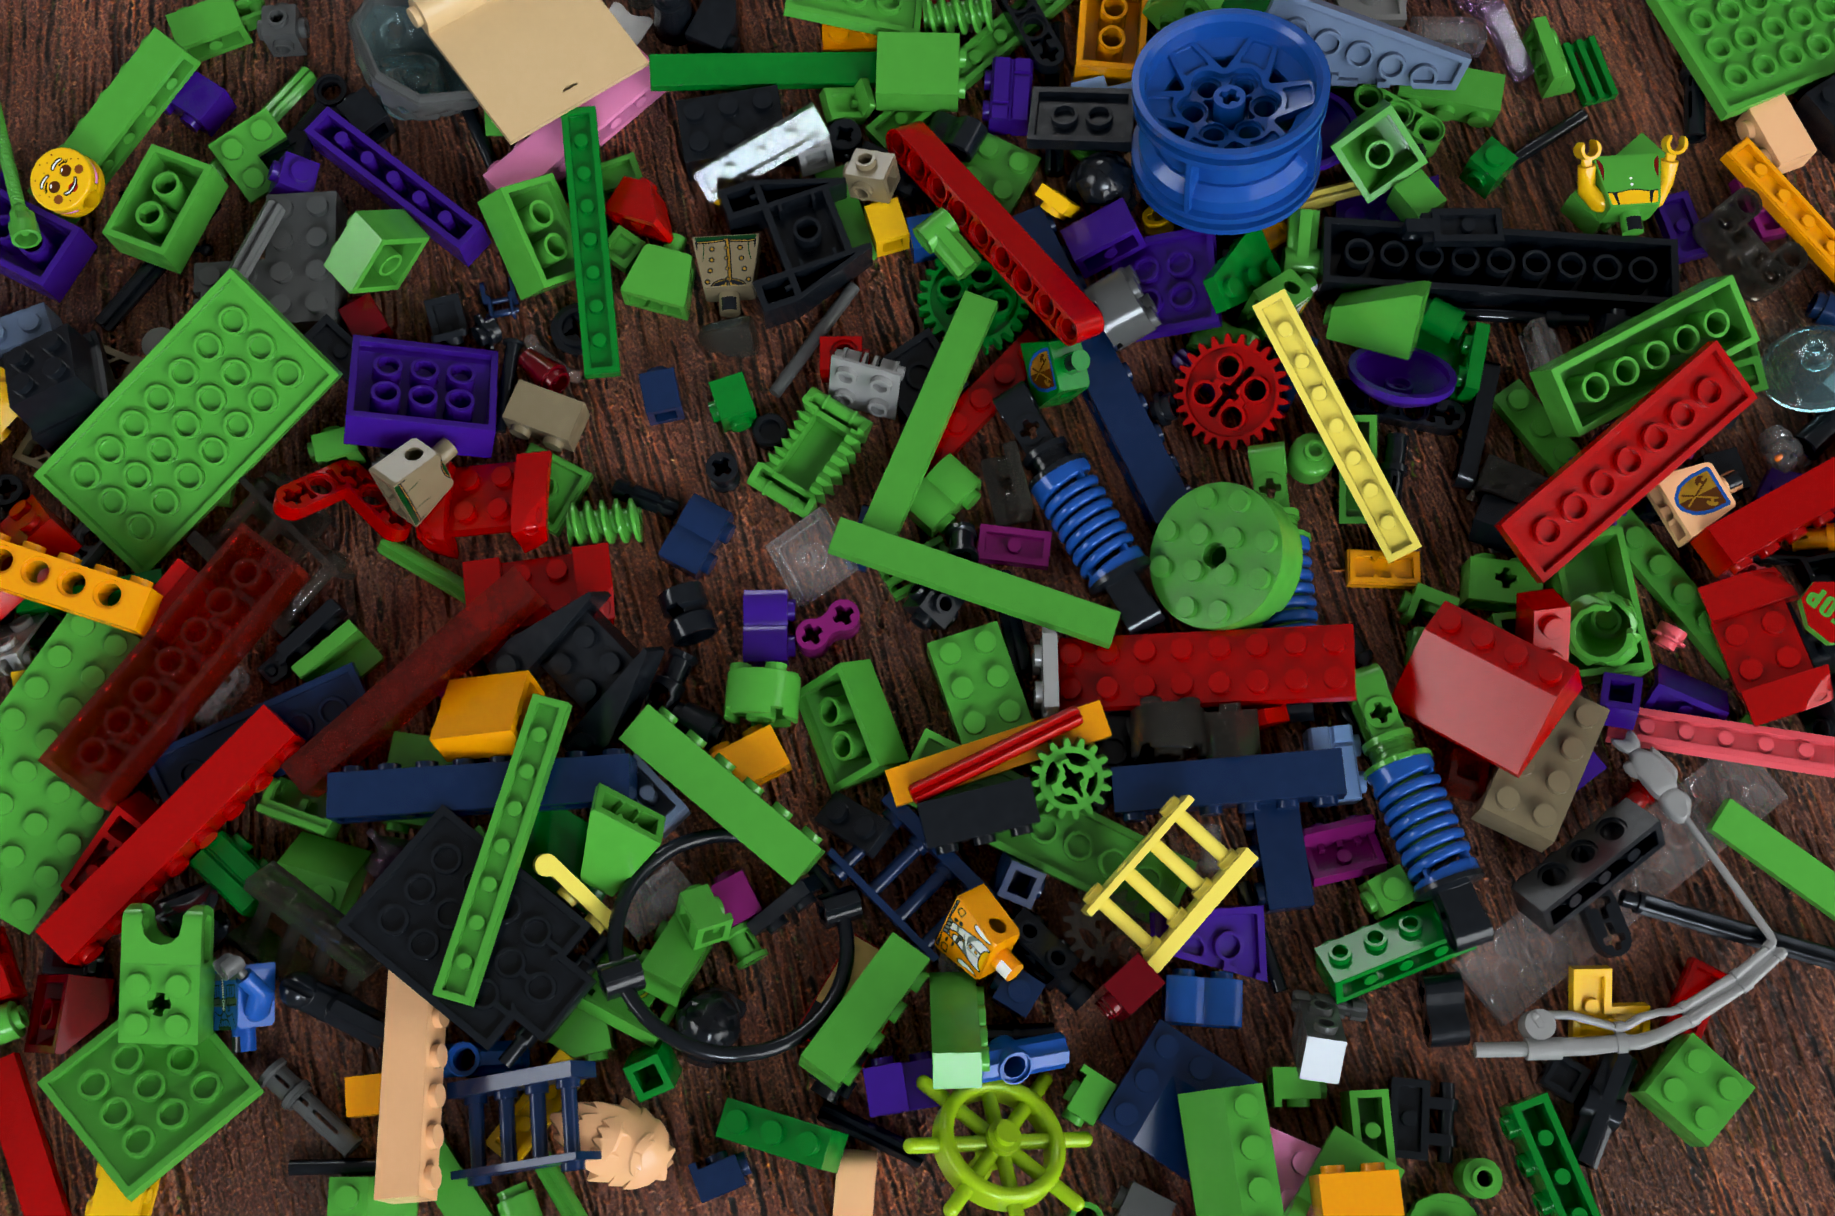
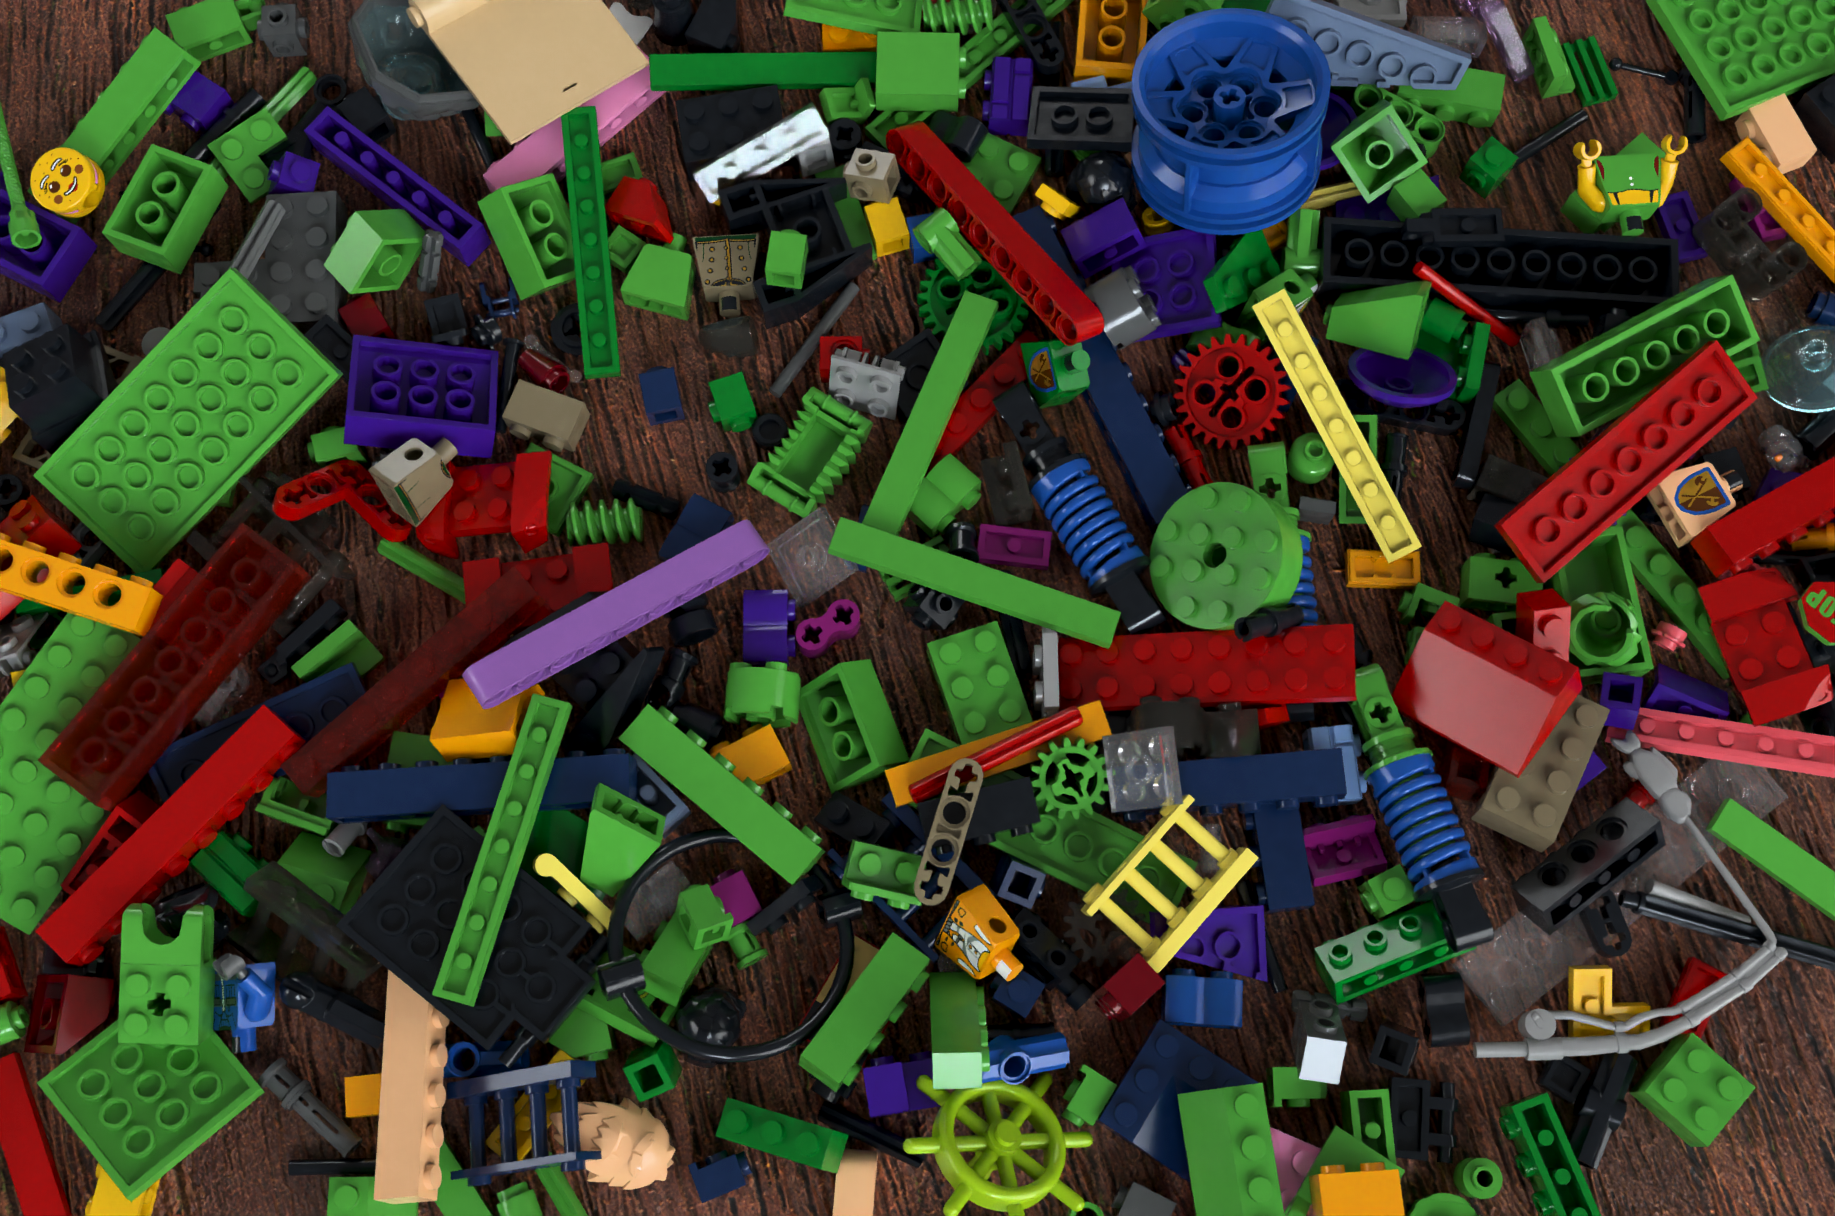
none -> black pin [182,87,267,163]
none -> light grey pin [322,822,368,857]
none -> dark grey axle [416,229,444,293]
none -> medium lavender beam [462,520,770,709]
none -> bright green brick [765,229,808,289]
none -> bright green bracket [841,839,927,910]
none -> dark tan beam [913,758,984,906]
none -> clear plate [1102,726,1183,813]
none -> red pin [1163,424,1214,490]
none -> black pin [1234,603,1304,642]
none -> dark grey tile [1294,496,1336,525]
none -> black brick [1369,1020,1420,1076]
none -> red bar [1412,261,1520,347]
none -> black hinge [1609,57,1678,86]
none -> light grey bar [1644,879,1751,923]

